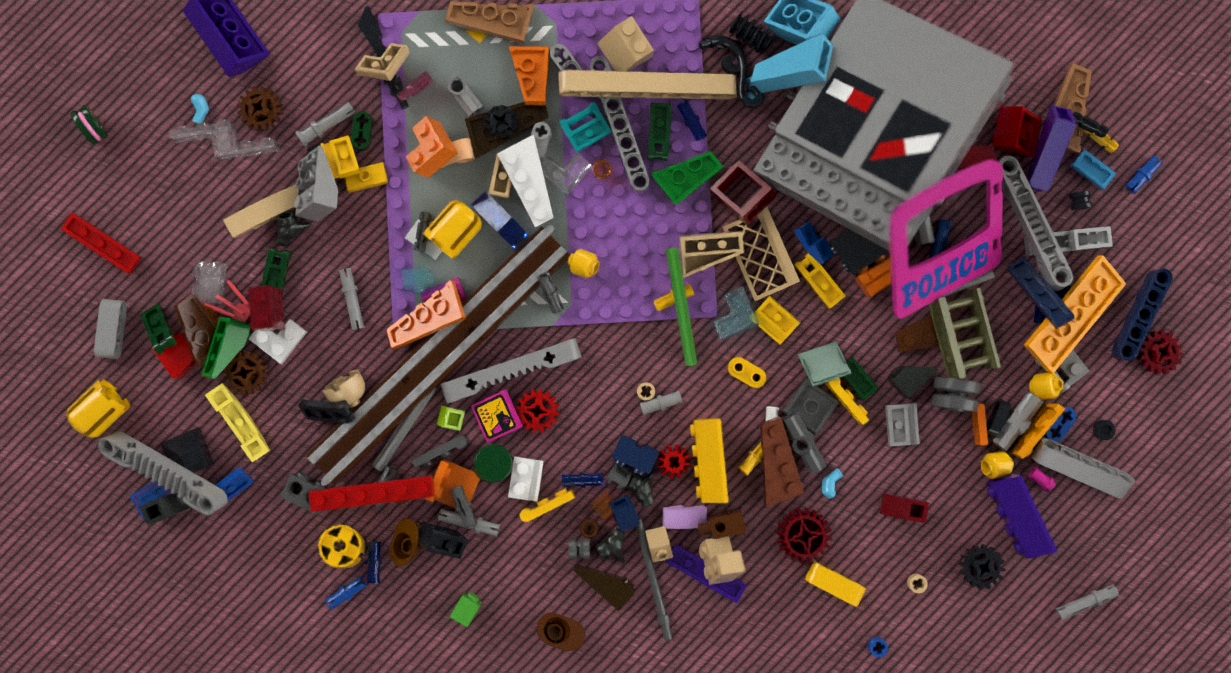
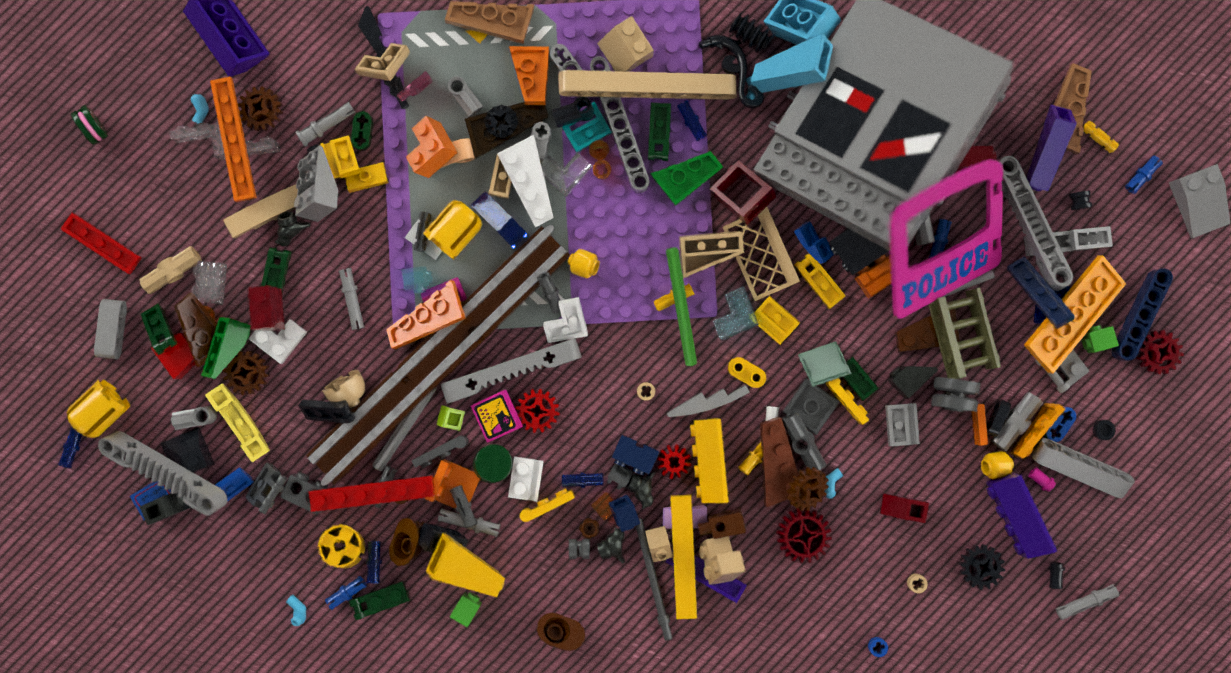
coral plant [204,280,250,323] -> none
dark brown slope [572,564,635,611] -> none
light grey pin [639,391,682,415] -> none
yellow beam [804,561,866,607] -> none
red slope [993,106,1042,158] -> none
yellow head [1029,372,1063,400] -> none
dark azure plate [1069,149,1116,190] -> none
black axle [1072,111,1109,138] -> none
none -> clear blue pin [58,426,82,468]
none -> tan piece [139,246,202,294]
none -> light grey piece [171,406,217,430]
none -> orange plate [210,77,257,202]
none -> dark grey plate [245,462,287,514]
none -> medium azure arm [286,595,306,626]
none -> dark green plate [348,580,410,621]
none -> yellow slope [426,533,505,597]
none -> white plate [543,297,588,343]
none -> black piece [552,96,594,128]
none -> clear orange plate [589,140,609,160]
none -> light grey slope [666,385,750,417]
none -> yellow tile [671,495,697,619]
none -> reddish brown gear [787,467,829,511]
none -> black pin [1048,562,1065,589]
none -> bright green brick [1082,325,1119,353]
none -> light grey slope [1169,164,1230,239]

